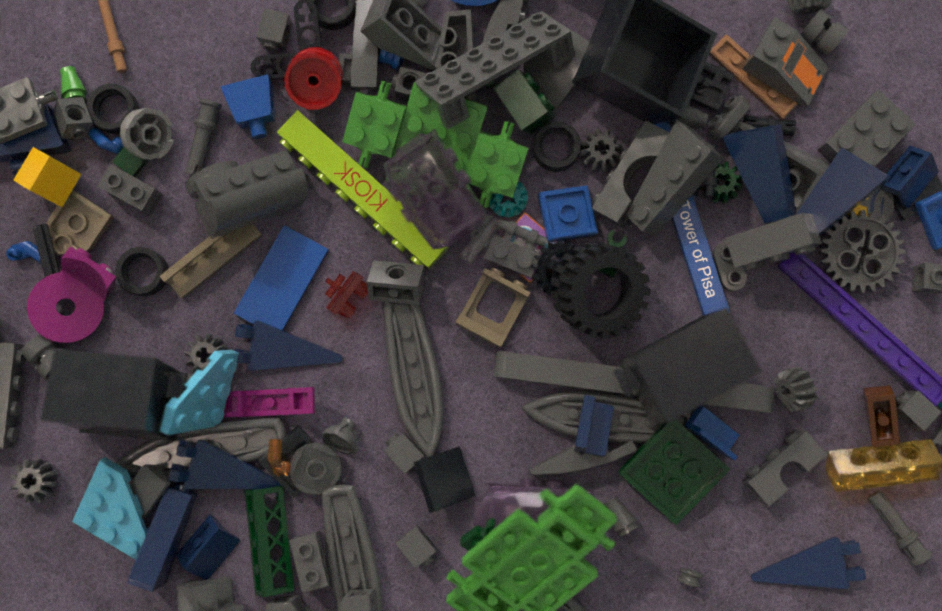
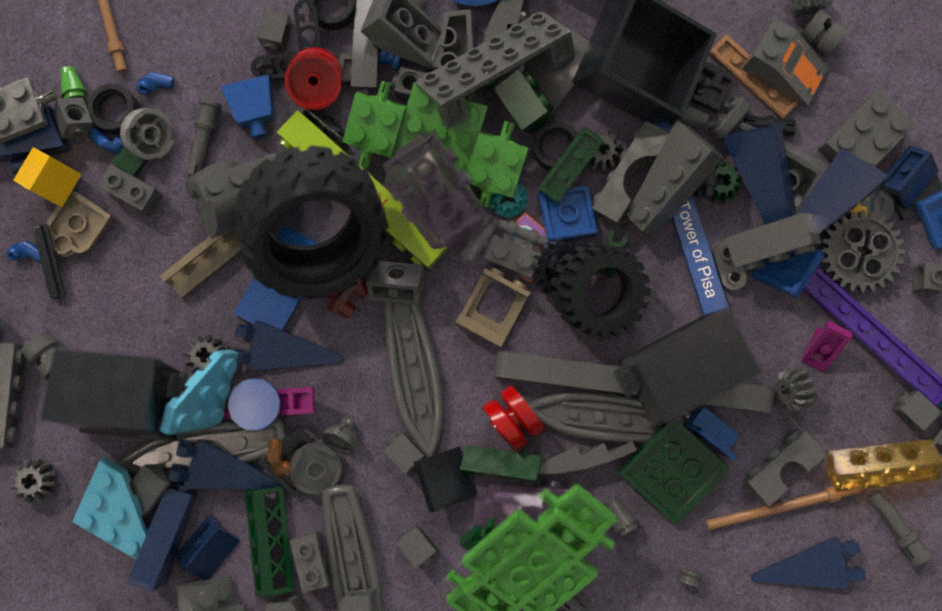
magenta piece [27,246,116,343] -> none
black tyre [115,246,168,297] -> none
dark blue panel [574,395,614,457] -> none
reddish brown slope [863,385,900,447] -> none
none -> blue arm [136,72,175,94]
none -> tile [228,378,282,431]
none -> black tyre [235,146,389,299]
none -> black pin [302,109,345,147]
none -> dark green tile [460,445,543,484]
none -> red wheel [482,385,546,452]
none -> dark green tile [538,126,604,203]
none -> medium nougat bar [706,483,860,530]
none -> blue tile [751,249,825,298]
none -> magenta slope [801,321,852,372]

